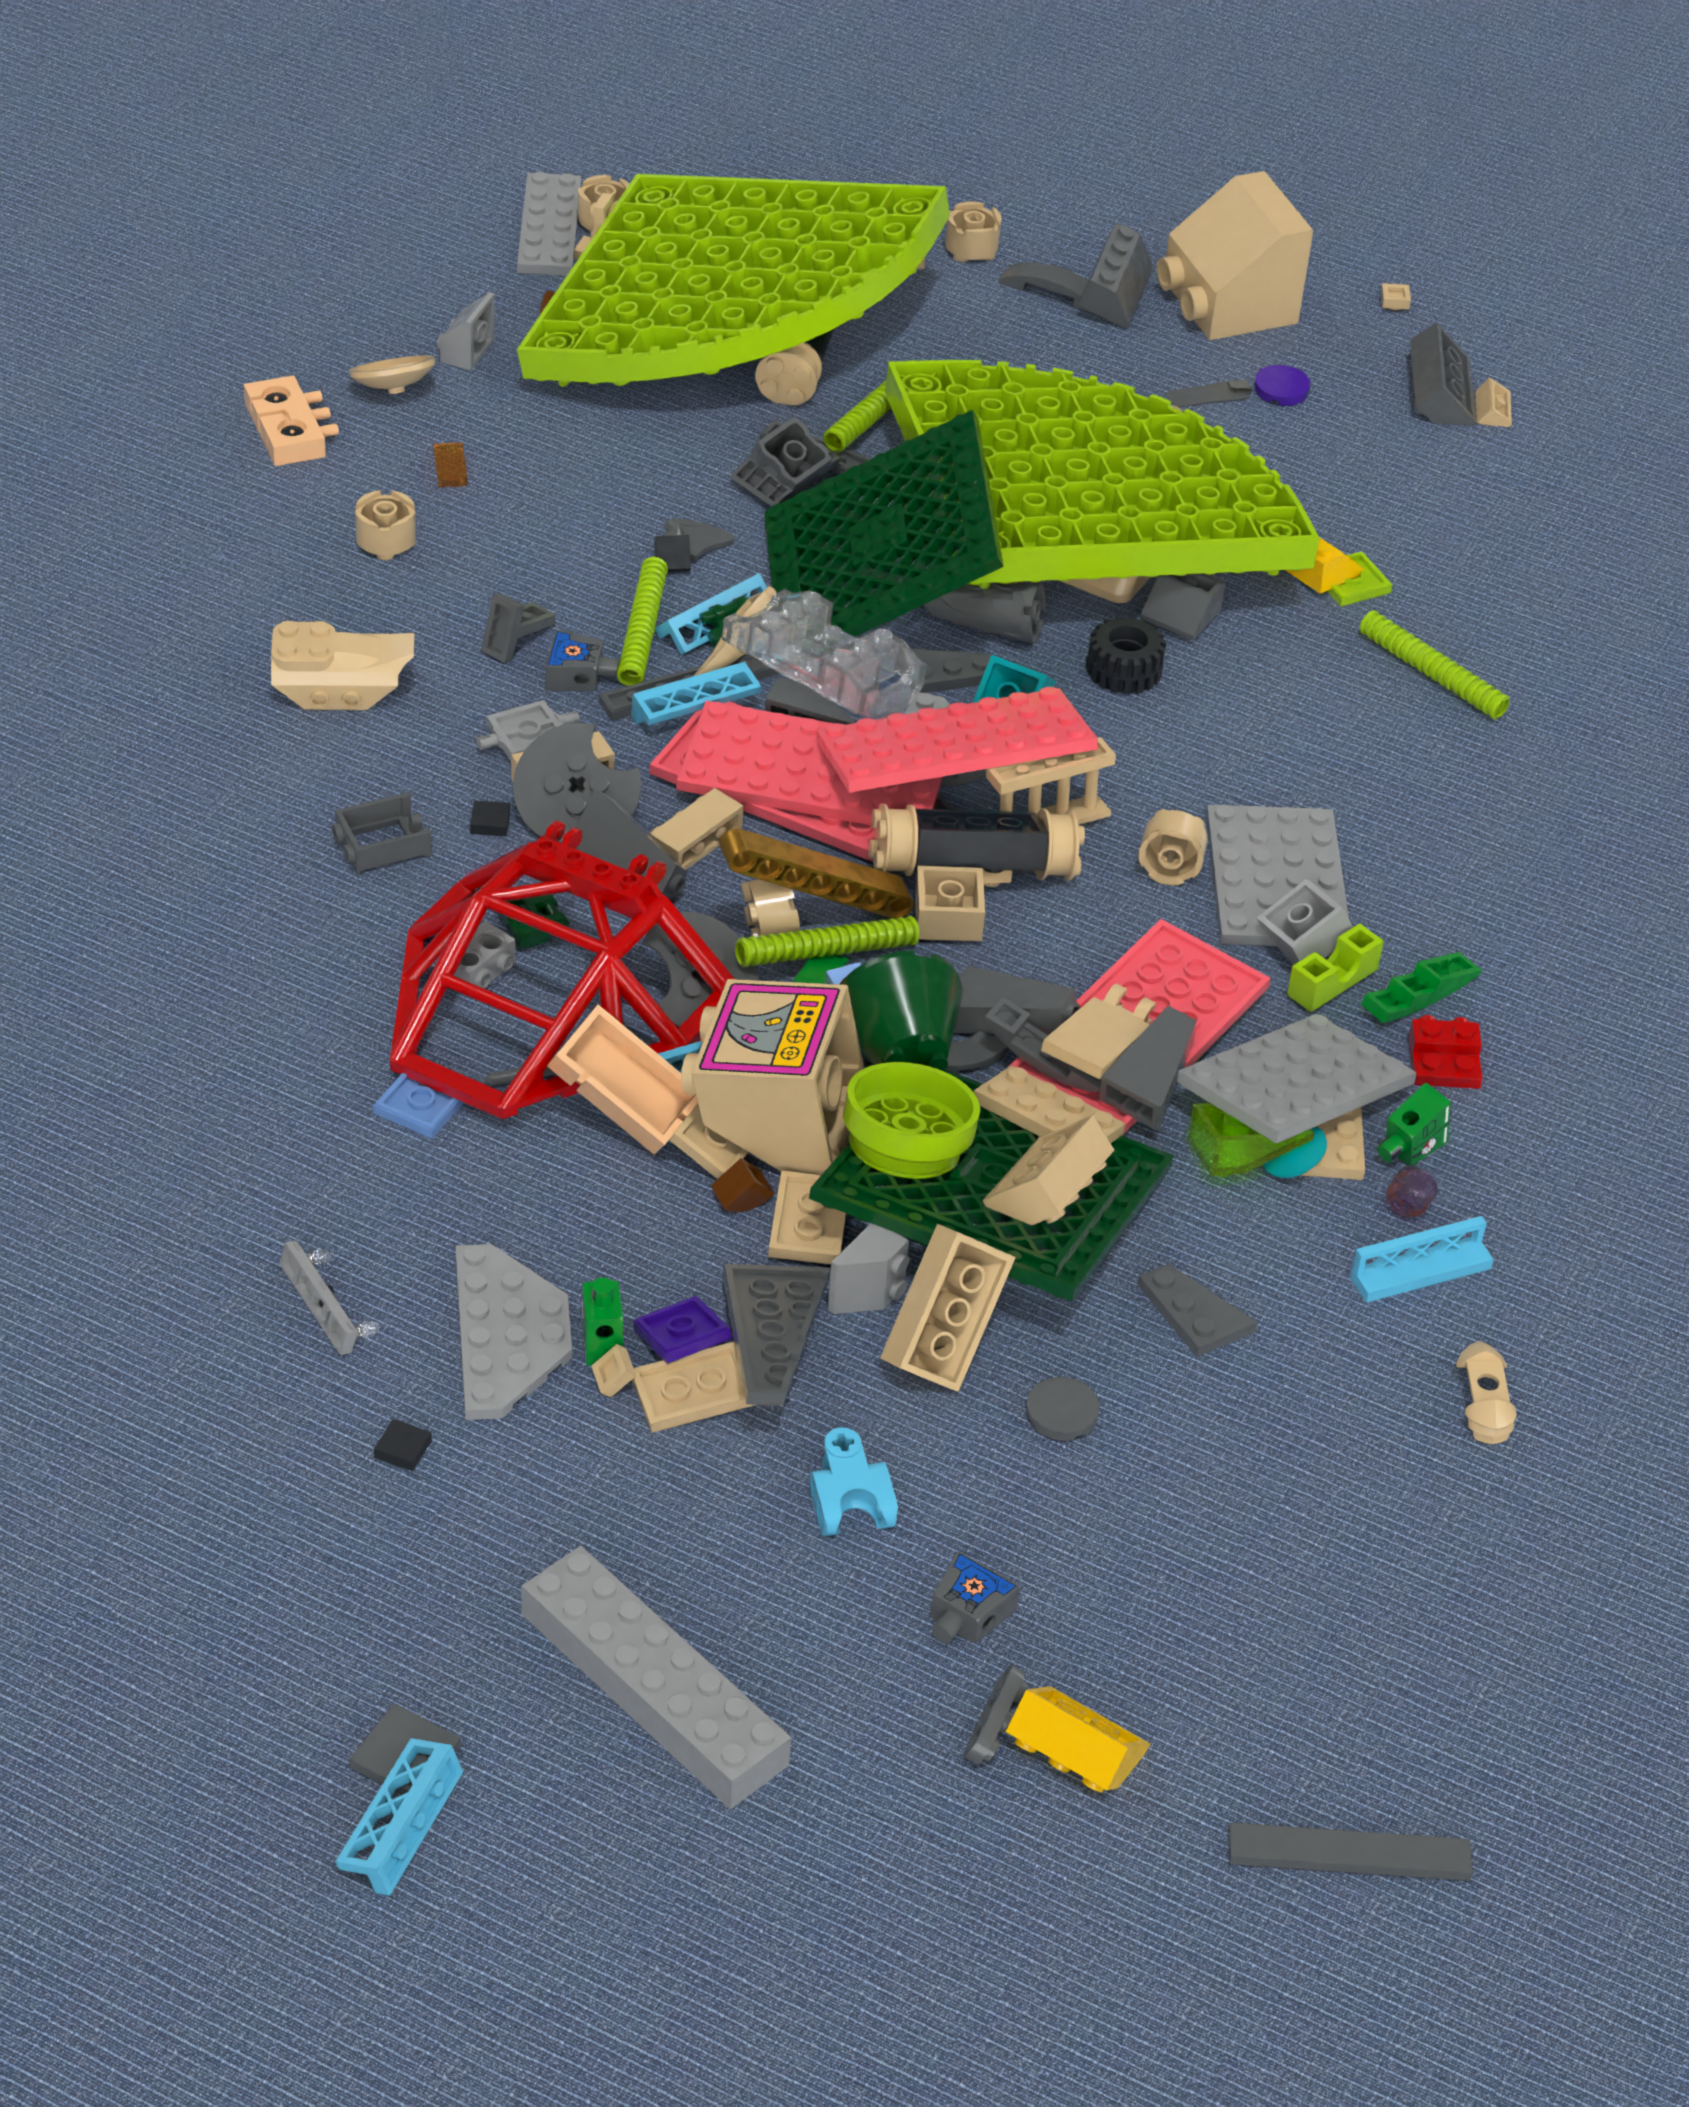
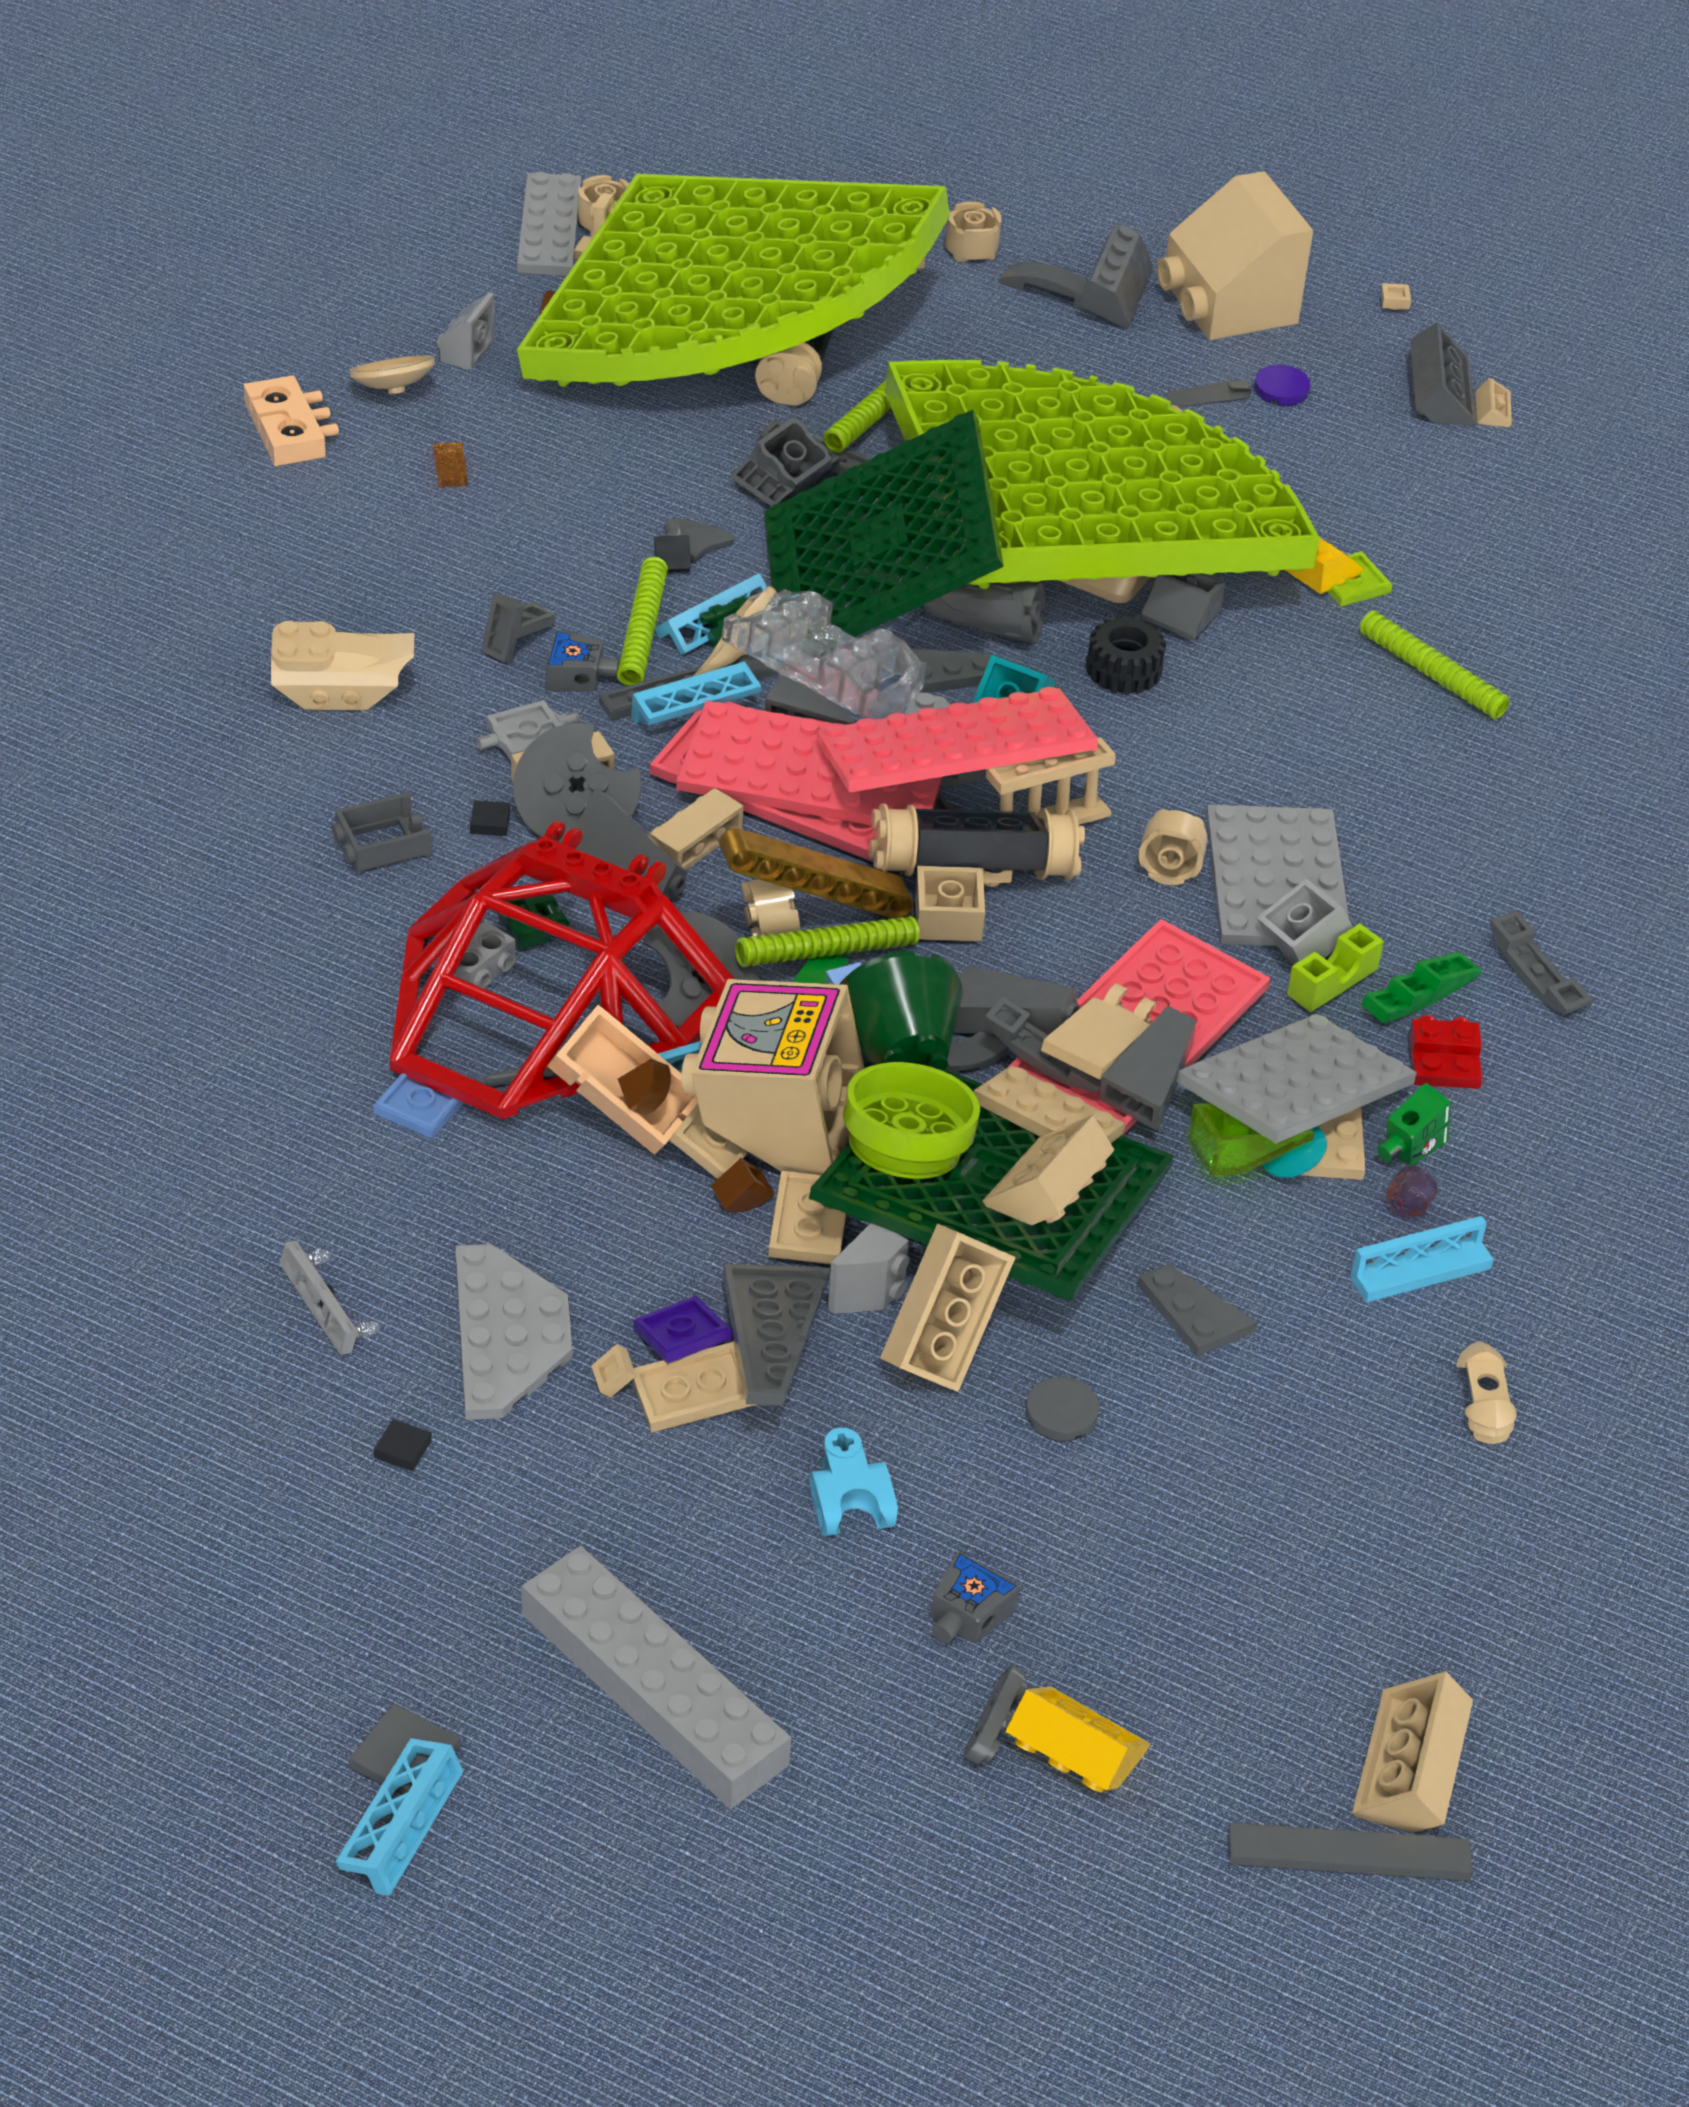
tan brick [355,490,416,560] -> none
green torso [581,1277,623,1366] -> none
none -> reddish brown brick [618,1059,671,1115]
none -> tan slope [1352,1671,1473,1833]
none -> dark grey slope [1489,910,1593,1014]

